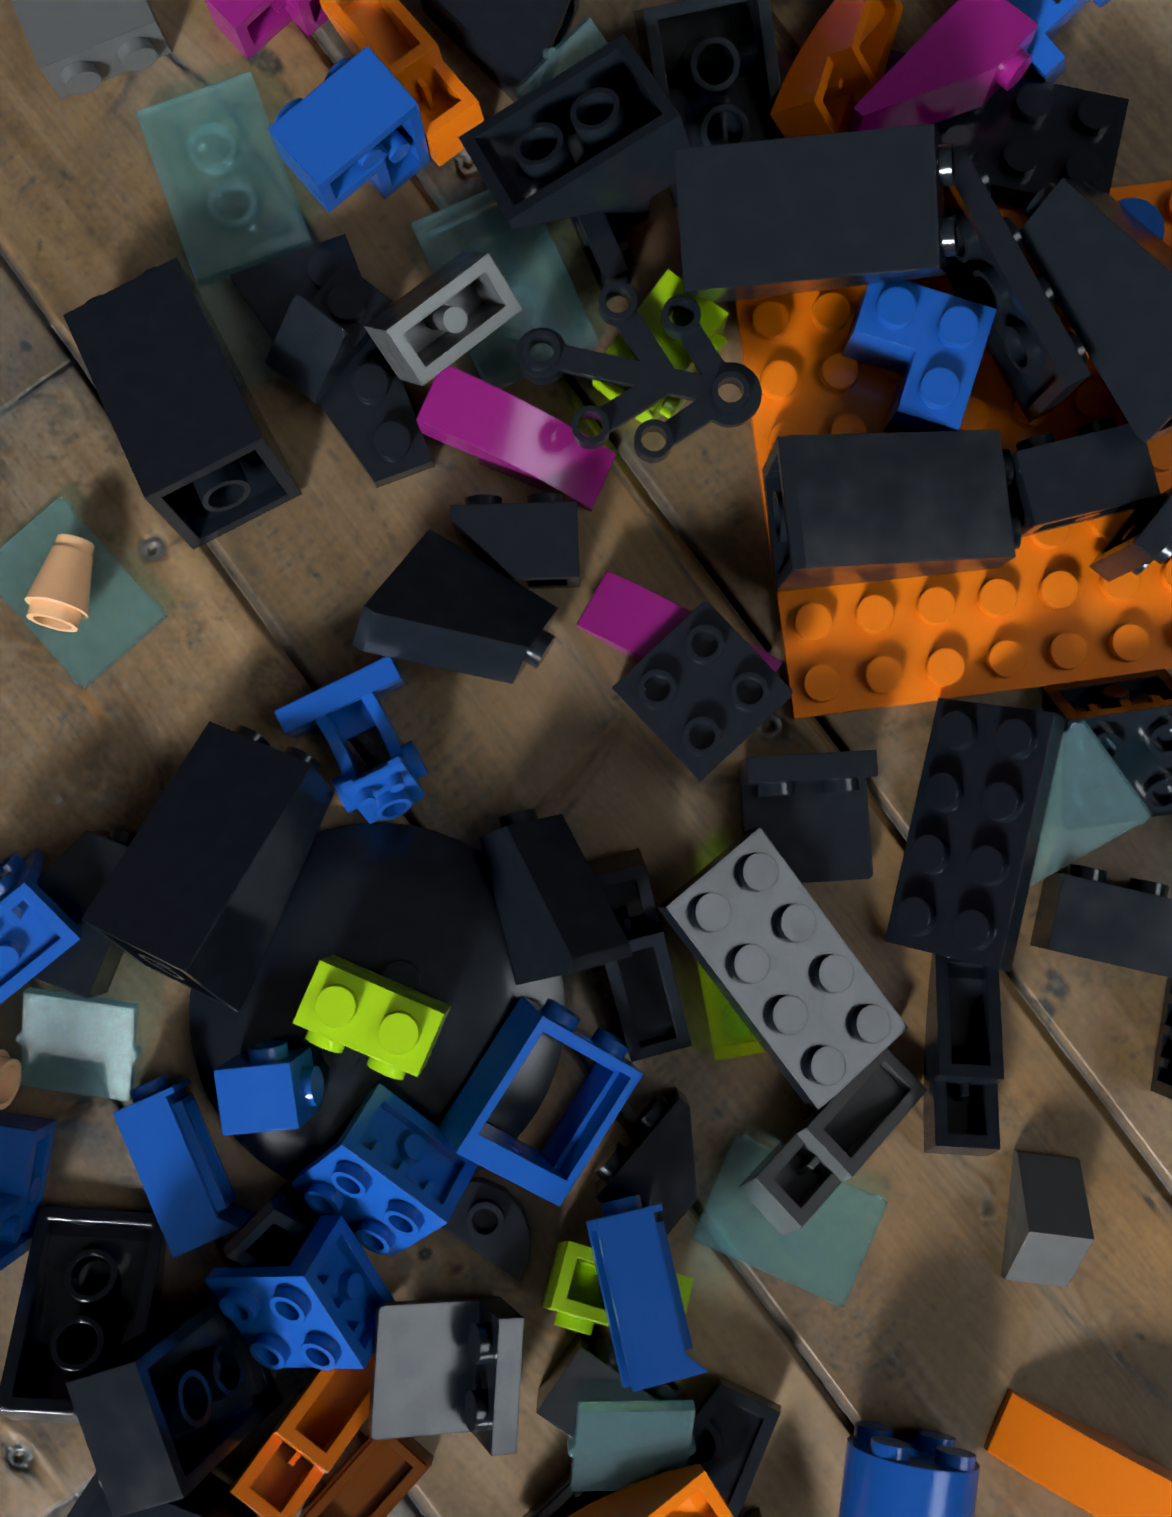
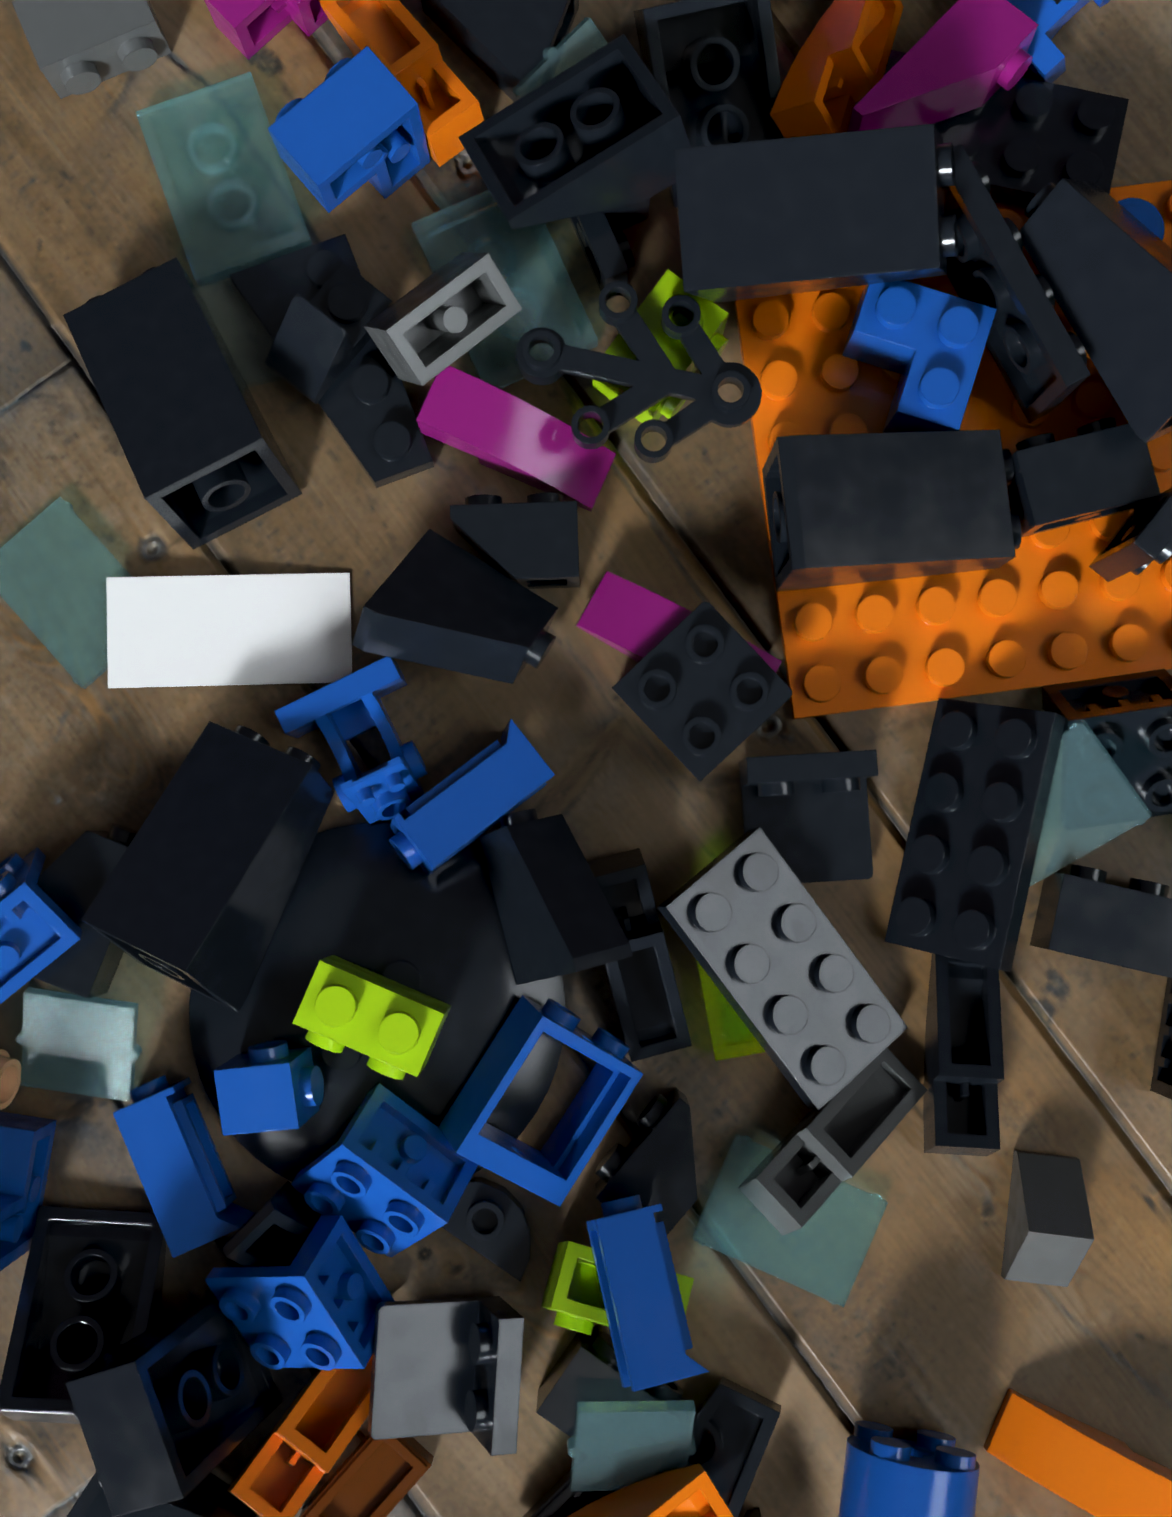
light nougat cone [24,534,95,632] -> none
none -> white sticker [106,573,352,688]
none -> blue window [389,719,555,876]

